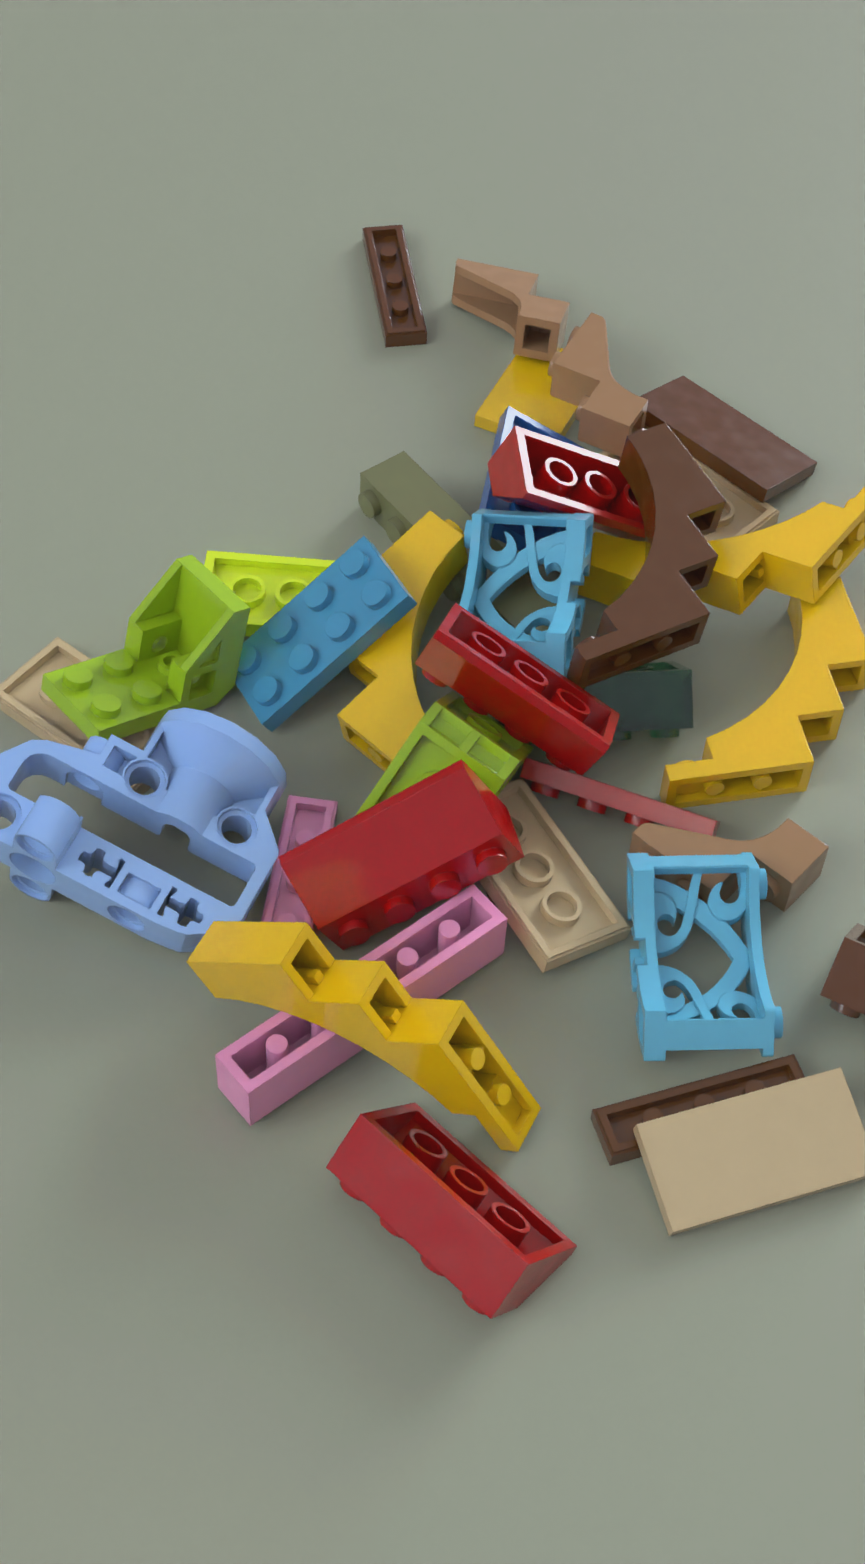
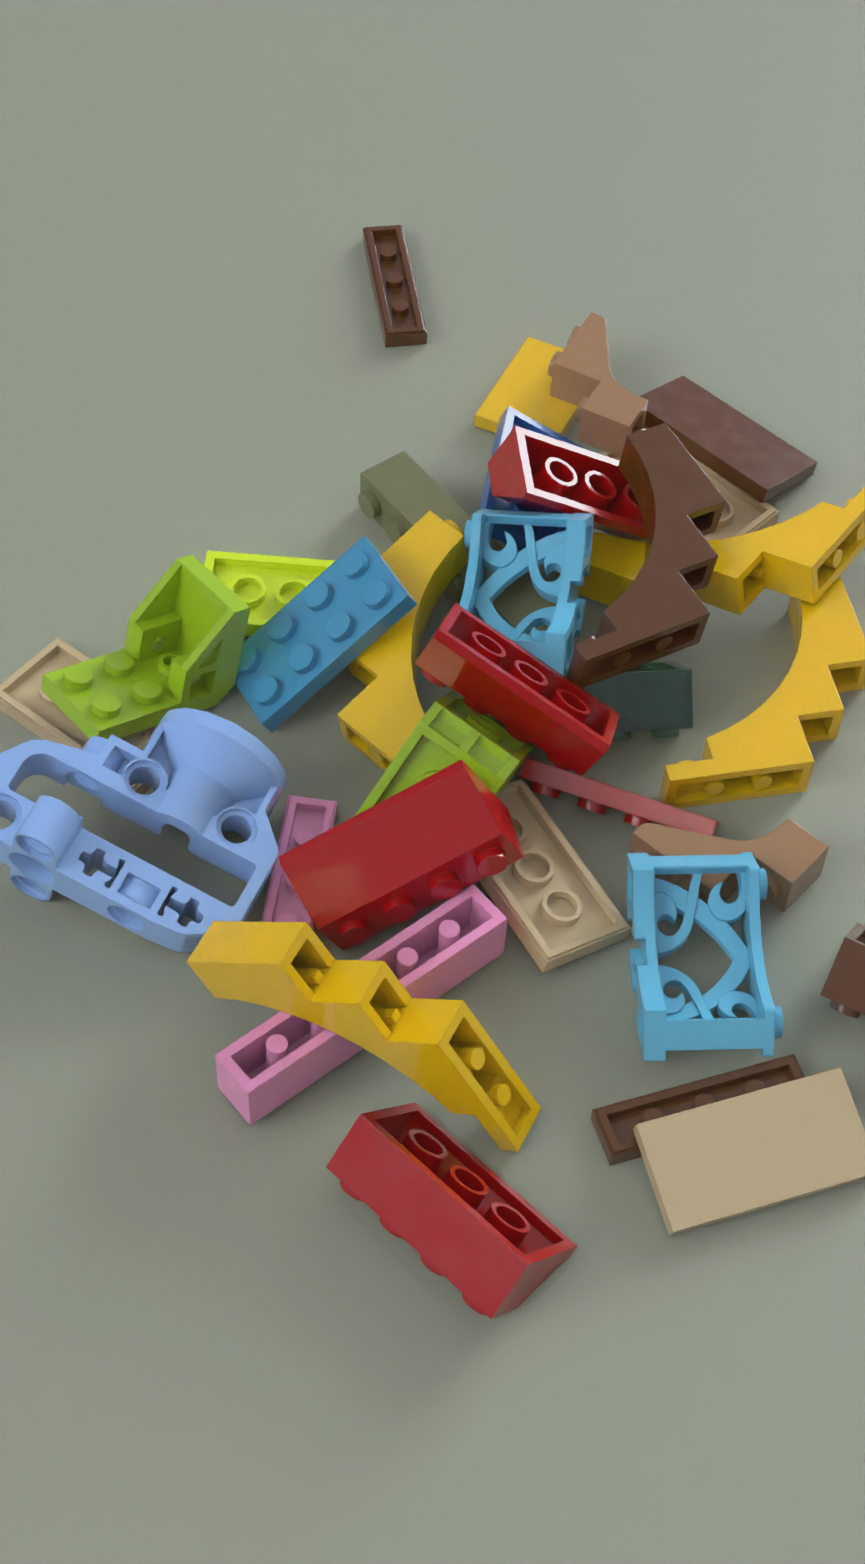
medium nougat arch [451,258,570,362] -> none

